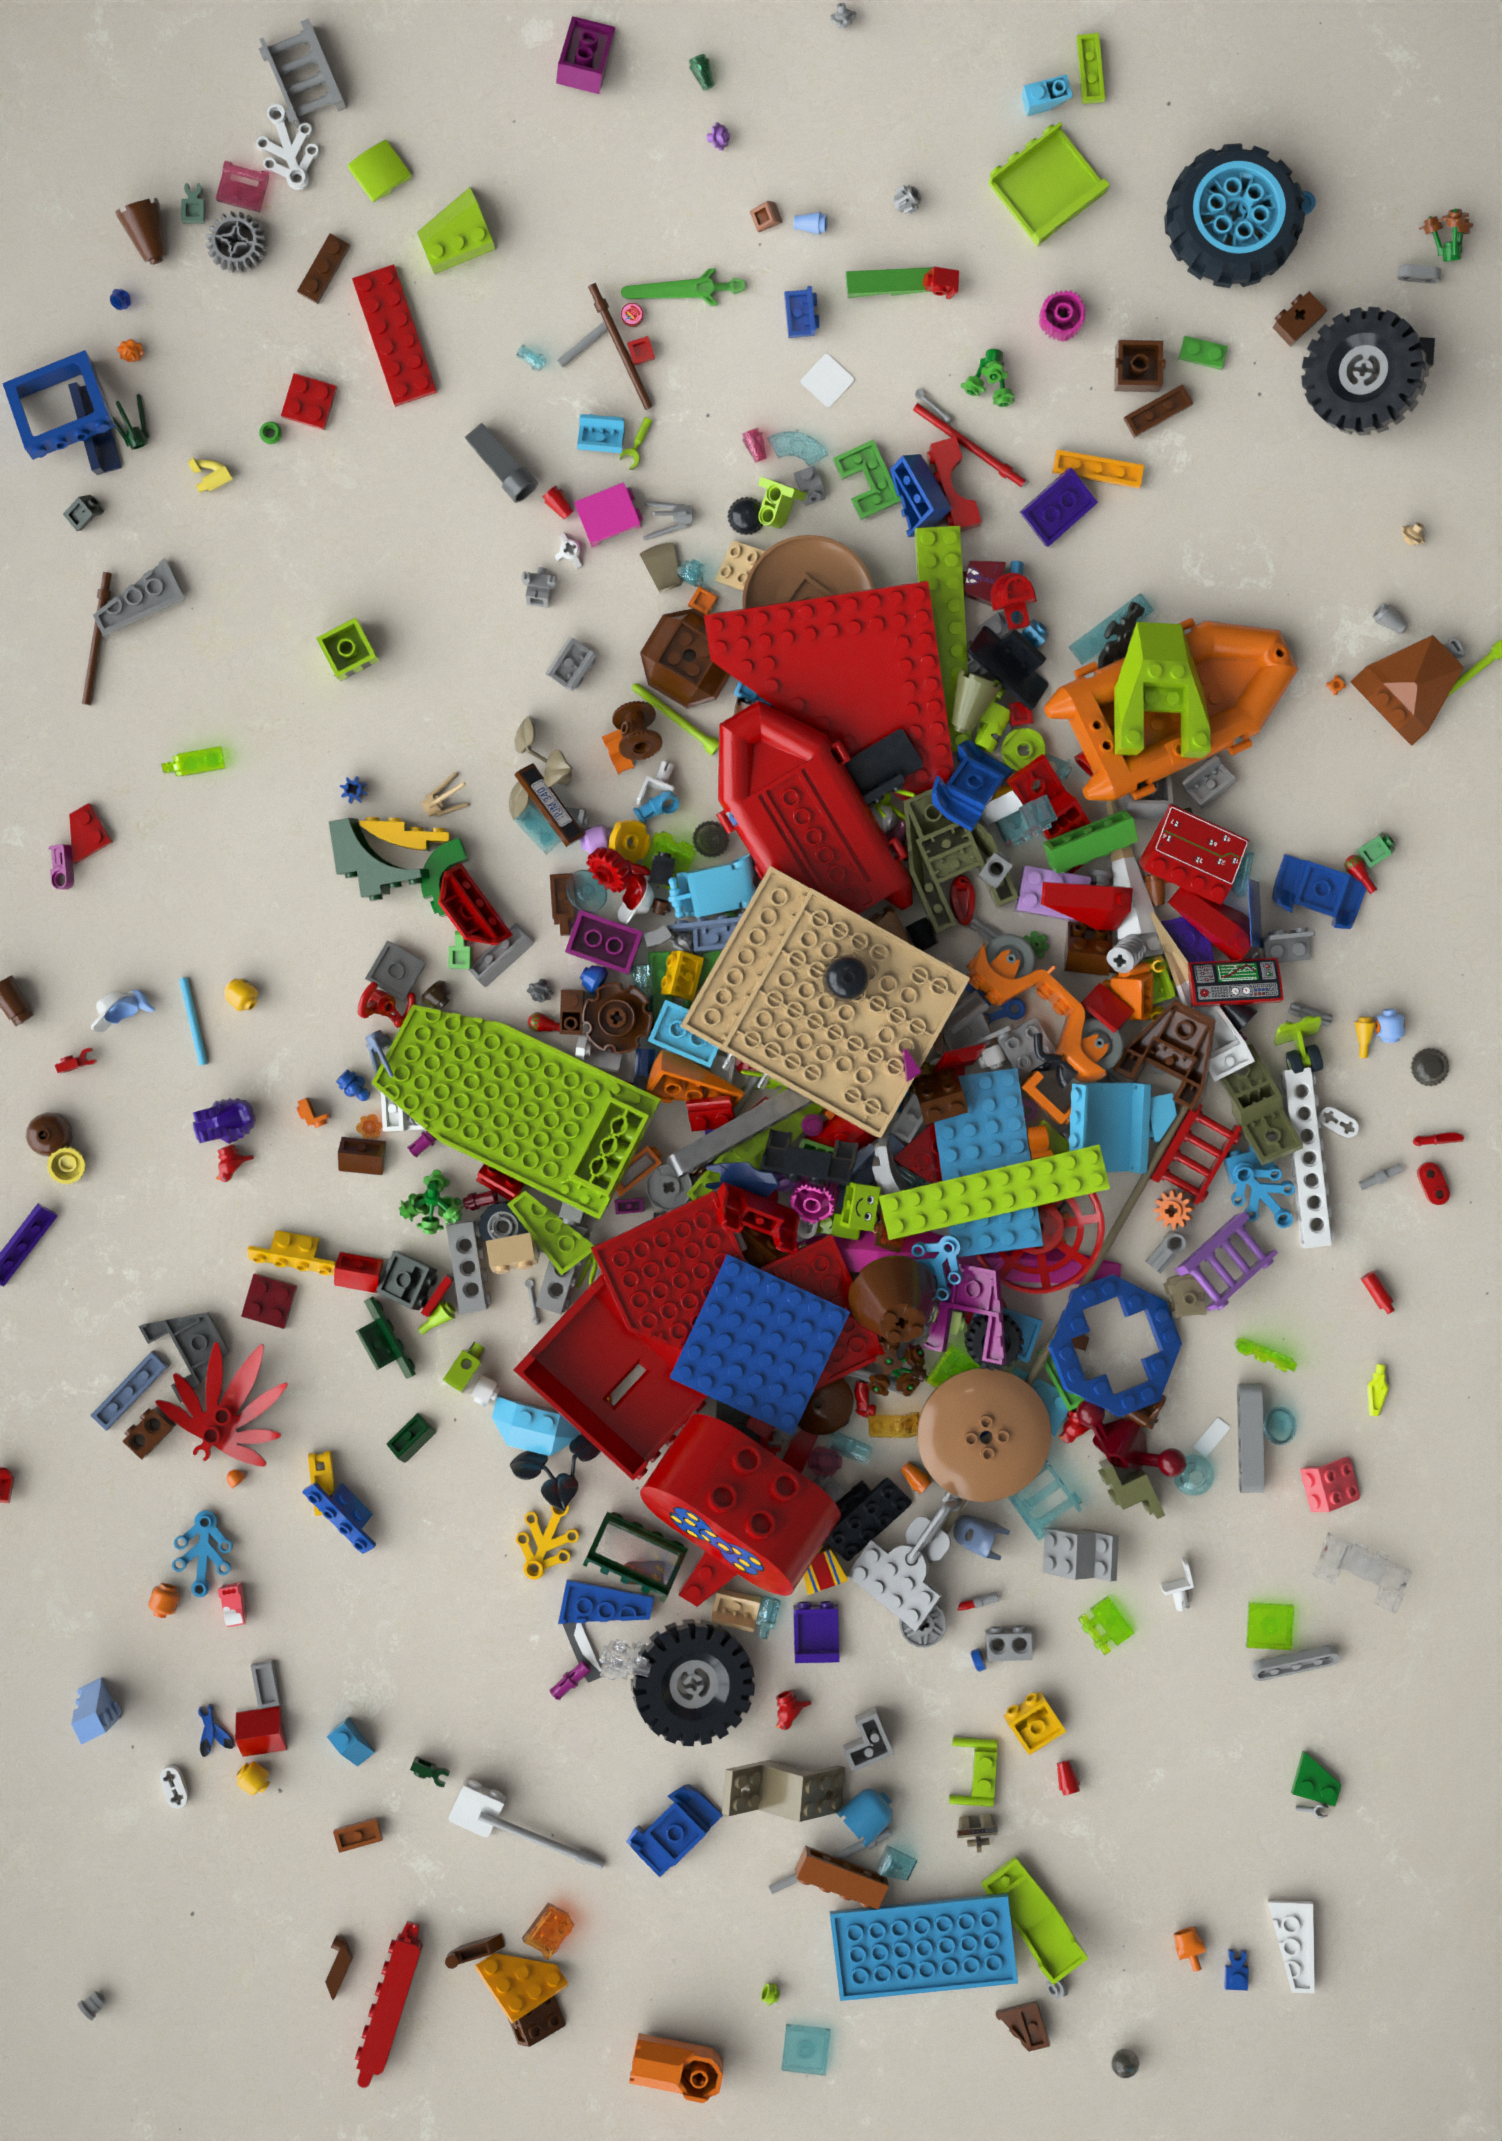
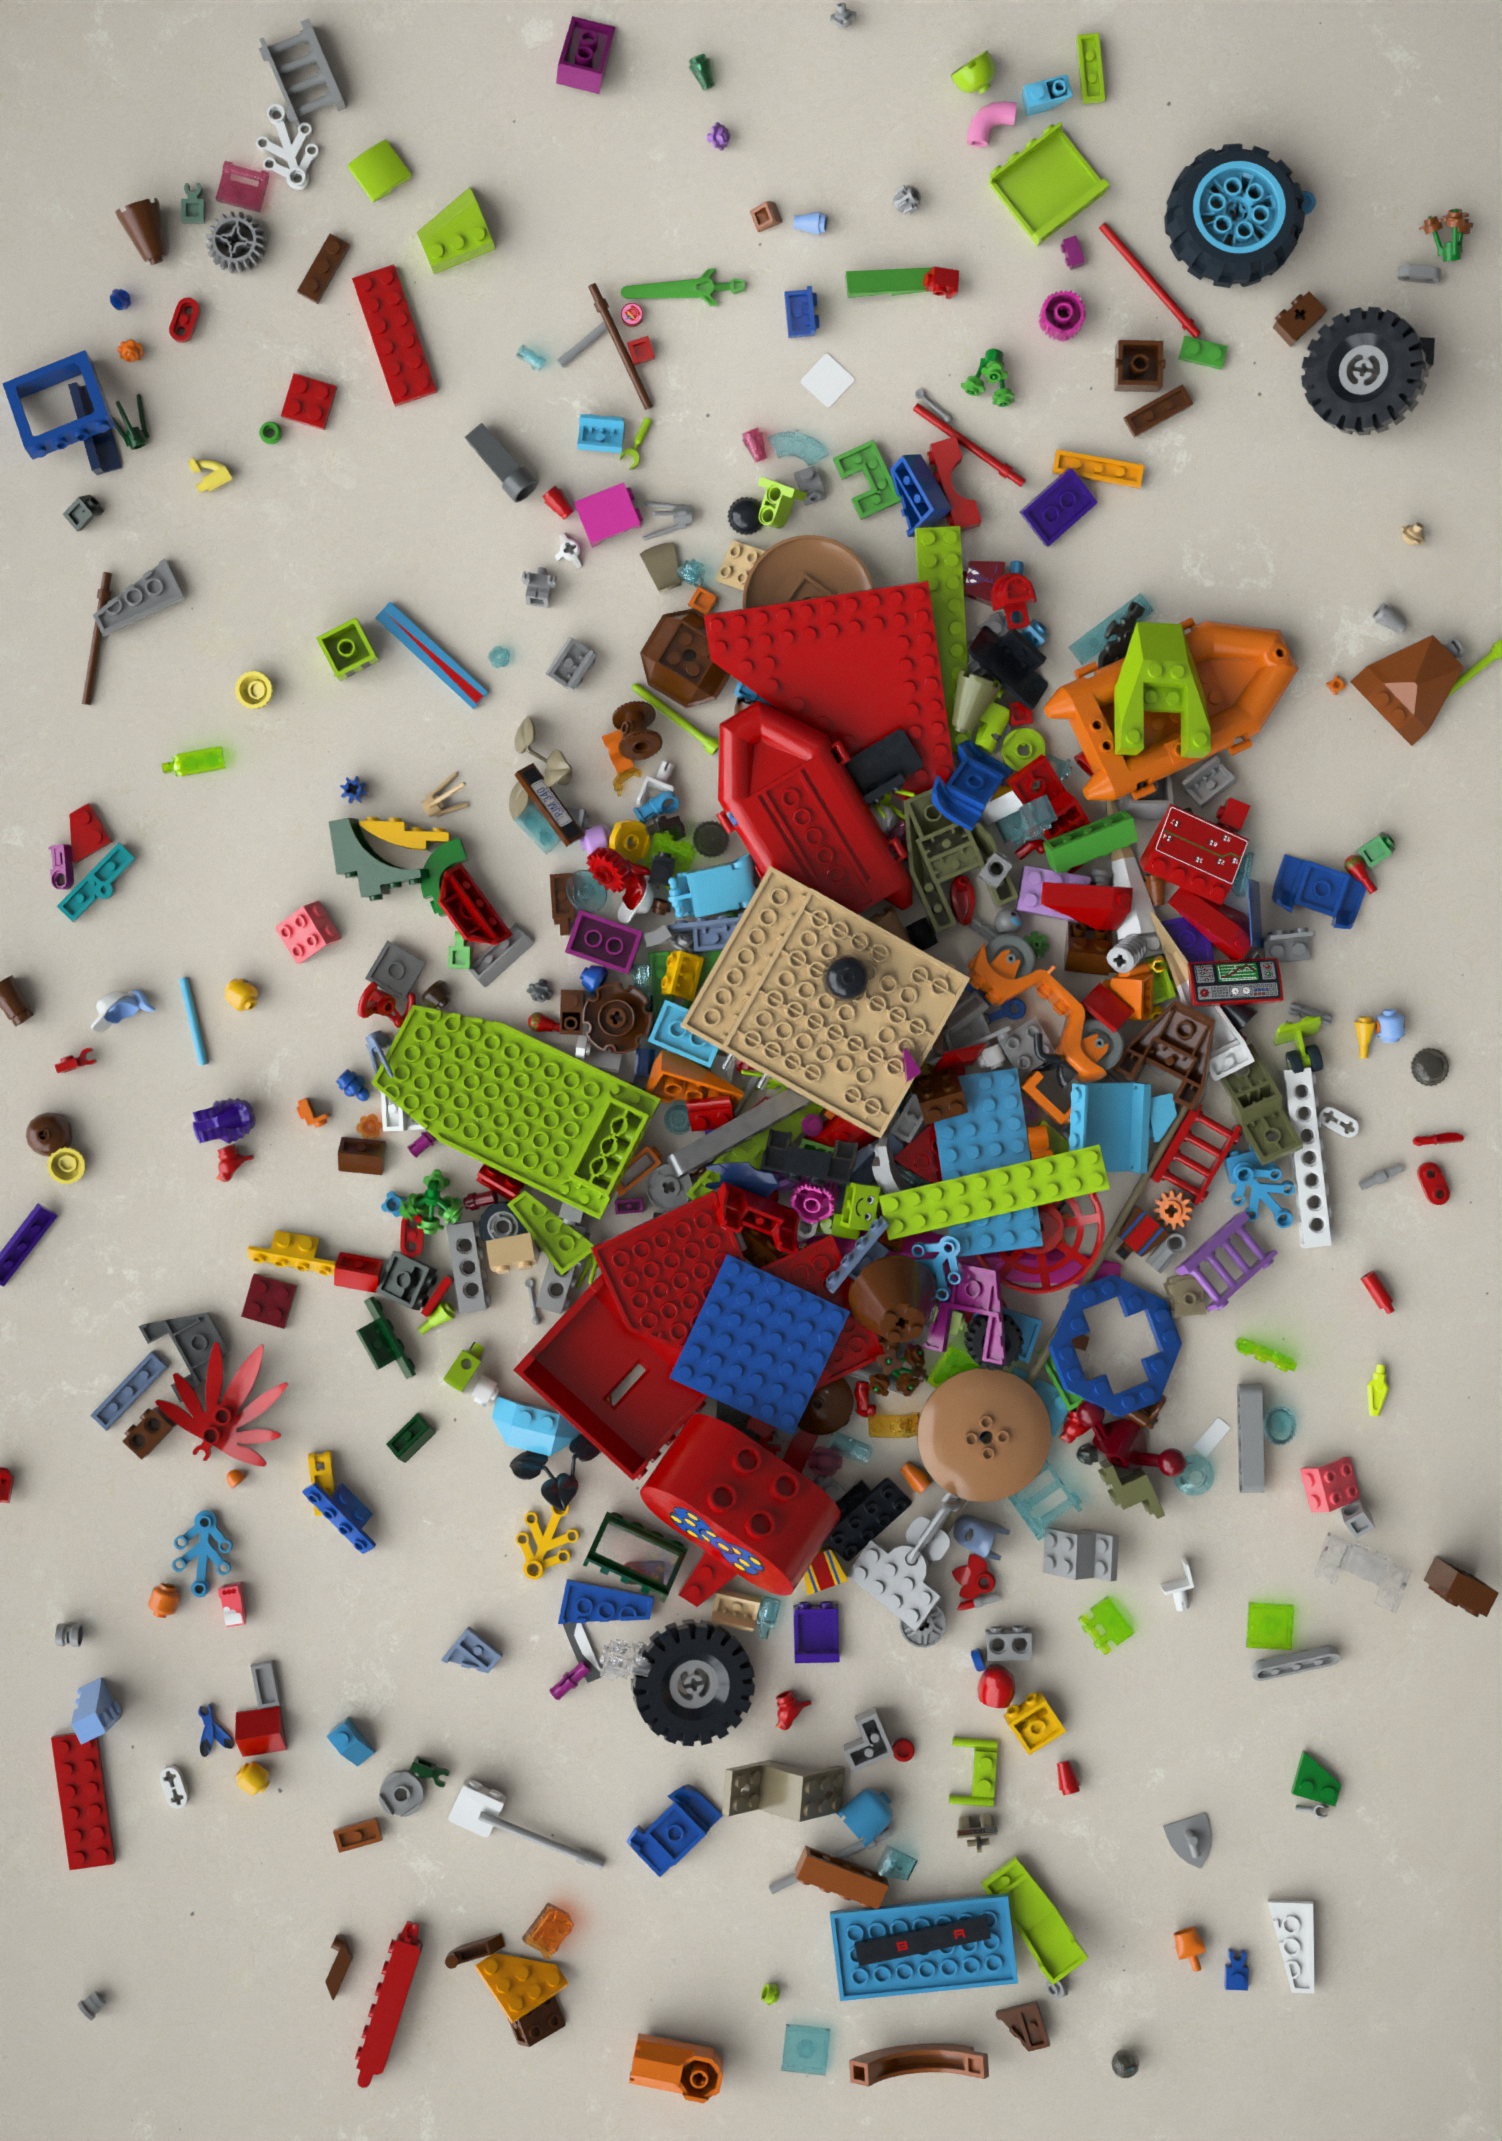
none -> red plate [51,1733,116,1870]
none -> light grey wheel [55,1623,83,1647]
none -> teal hinge [57,843,136,922]
none -> red plate [169,297,200,343]
none -> light yellow hat [235,671,274,709]
none -> coral bracket [276,900,341,964]
none -> dark azure tile [375,602,489,709]
none -> light grey plate [379,1770,425,1817]
none -> dark azure plate [381,1191,407,1217]
none -> red plate [400,1214,424,1258]
none -> sand blue wing [441,1626,503,1673]
none -> clear light blue plate [488,646,510,668]
none -> clear yellow piece [613,768,642,796]
none -> pearl dark grey bracket [647,815,686,842]
none -> clear light blue cone [664,1105,691,1135]
none -> sand blue bracket [825,1216,890,1293]
none -> dark orange arch [849,2044,989,2087]
none -> black tile [854,1914,991,1966]
none -> red tile [892,1738,915,1762]
none -> lime cylinder [950,50,996,94]
none -> red plate [952,1554,996,1599]
none -> bright pink cylinder [967,101,1017,147]
none -> red piece [977,1664,1015,1708]
none -> light grey piece [994,908,1023,934]
none -> red arm [1014,838,1045,860]
none -> magenta piece [1060,235,1085,270]
none -> pearl dark grey plate [1076,1443,1098,1465]
none -> red bar [1099,222,1201,338]
none -> torso [1115,1205,1170,1261]
none -> light grey shield [1163,1812,1211,1869]
none -> red brick [1215,797,1250,833]
none -> light grey brick [1341,1498,1375,1539]
none -> reddish brown brick [1424,1557,1499,1617]

